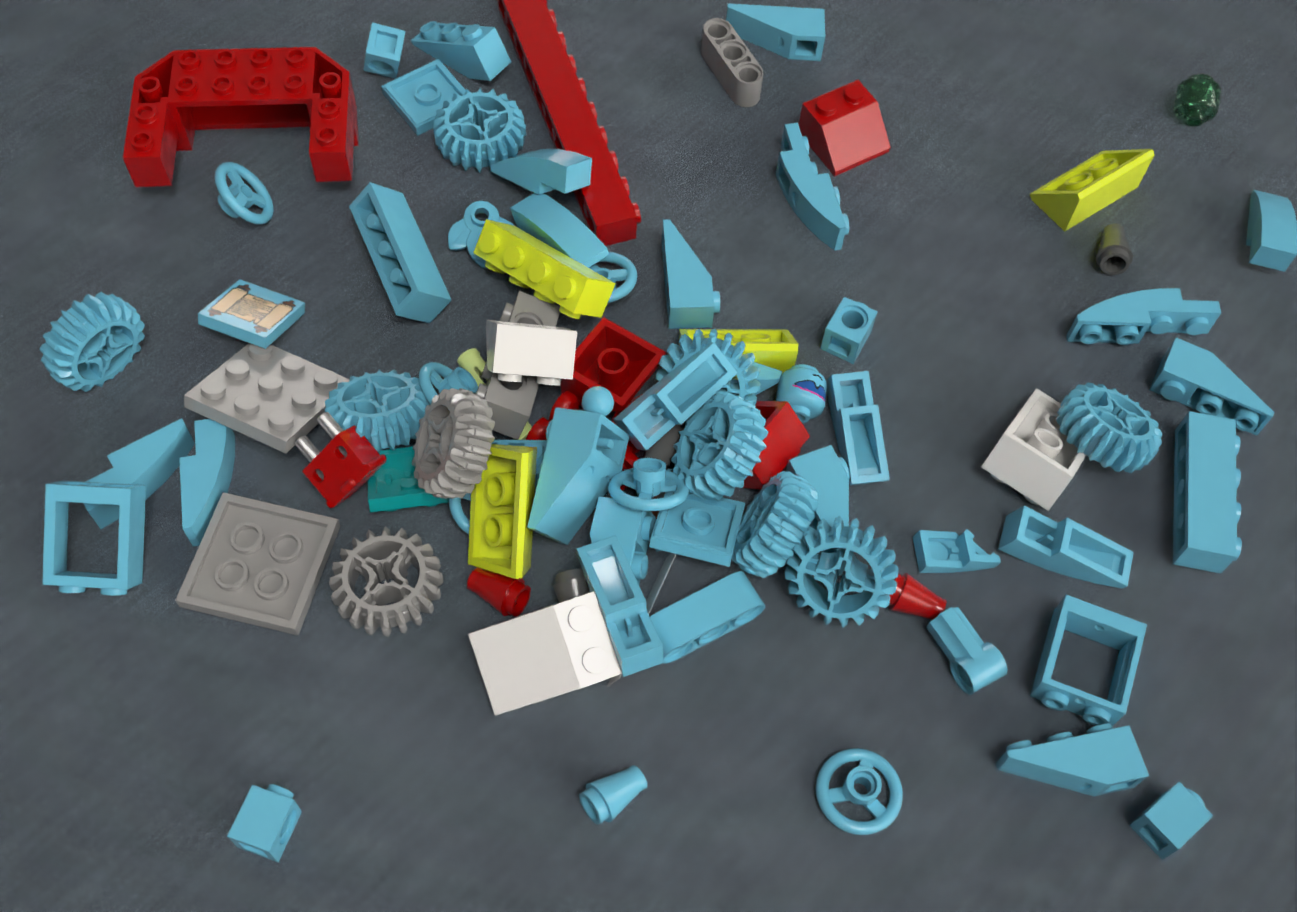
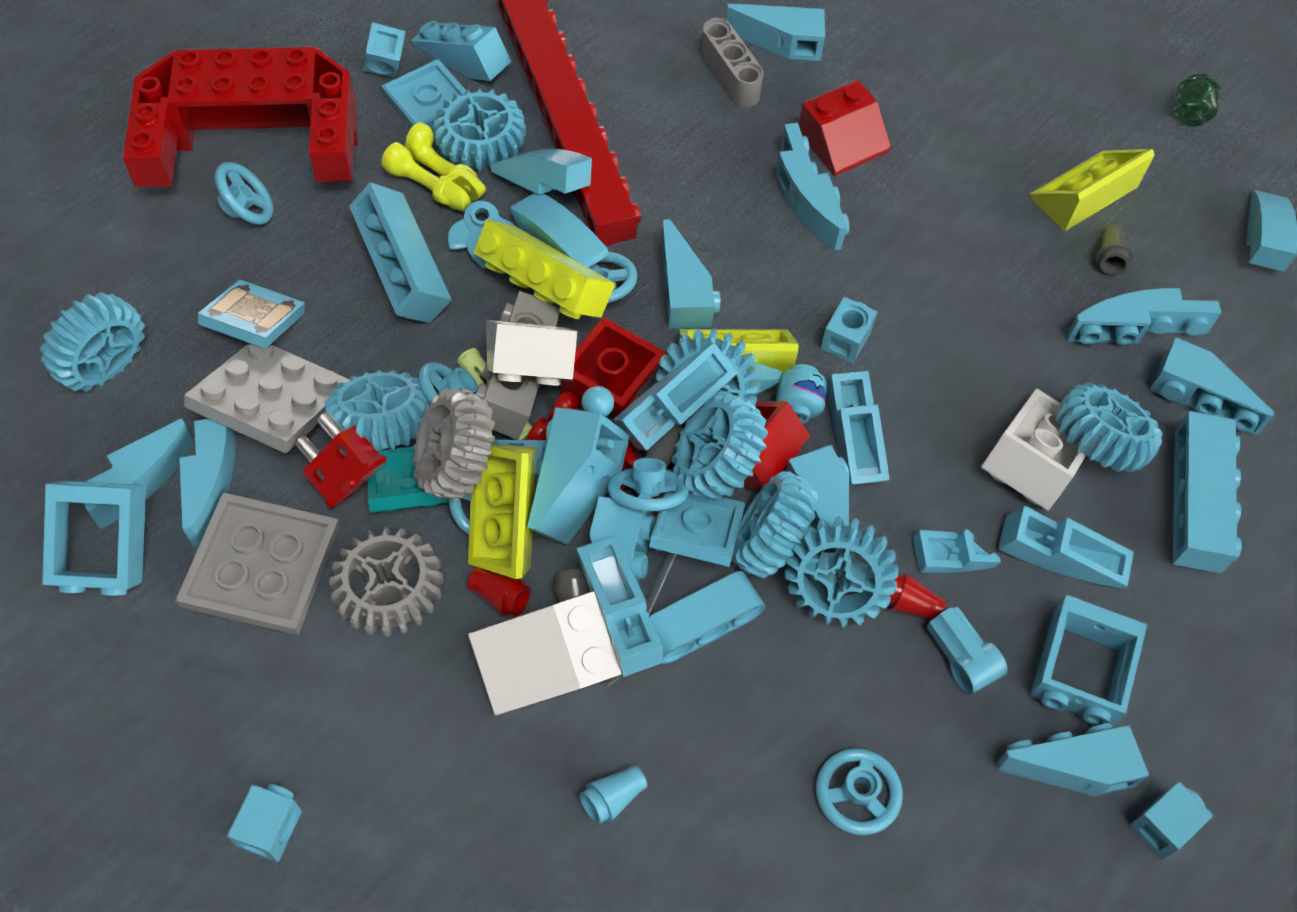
none -> neon yellow piece [381,122,486,212]

